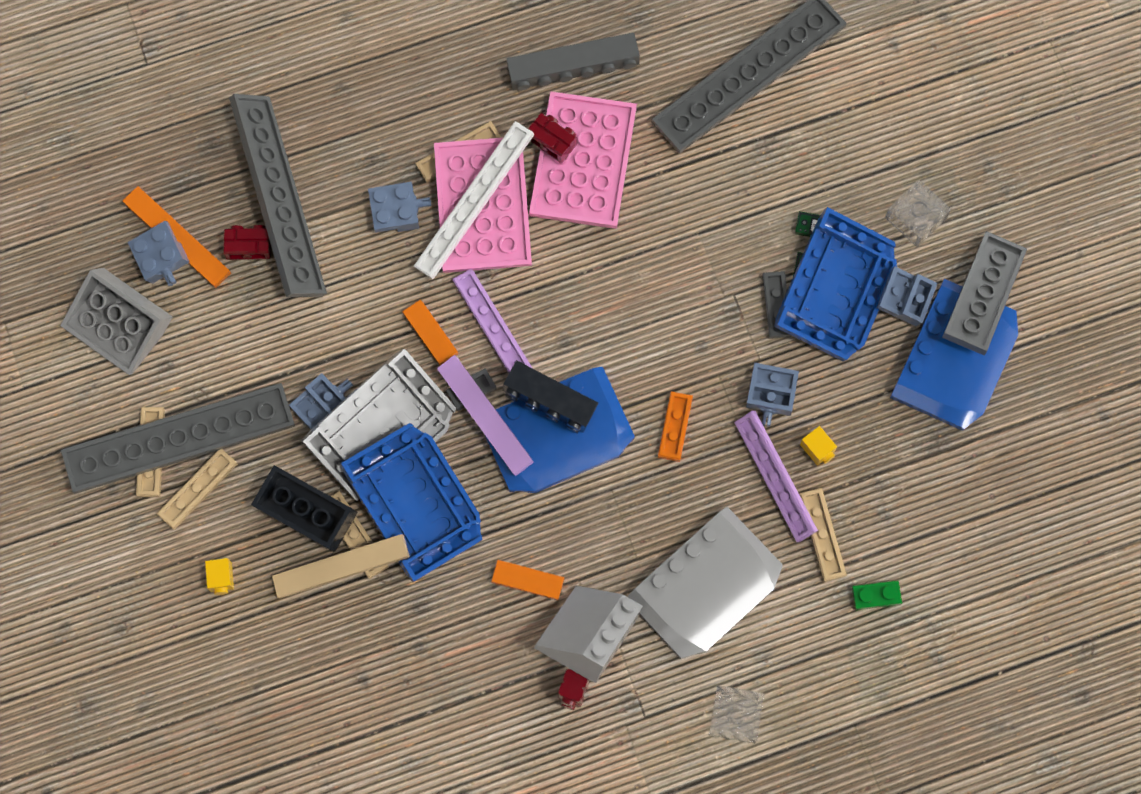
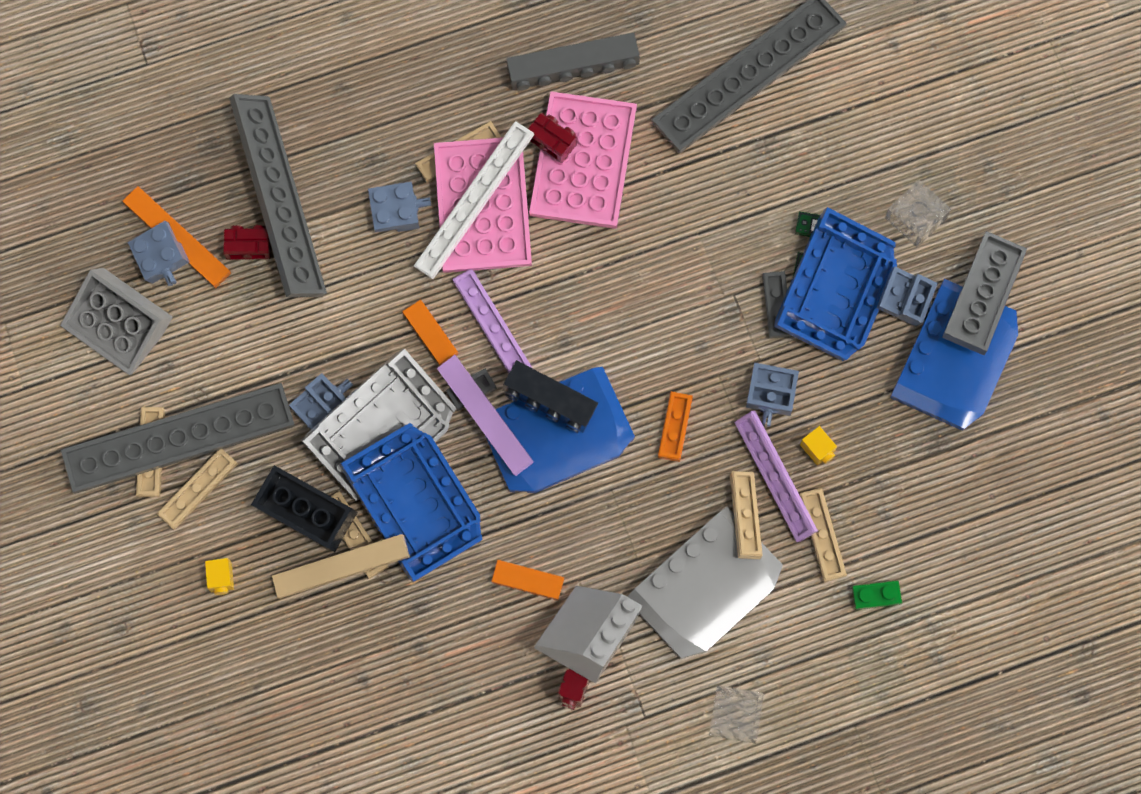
none -> tan tile [730,471,763,559]

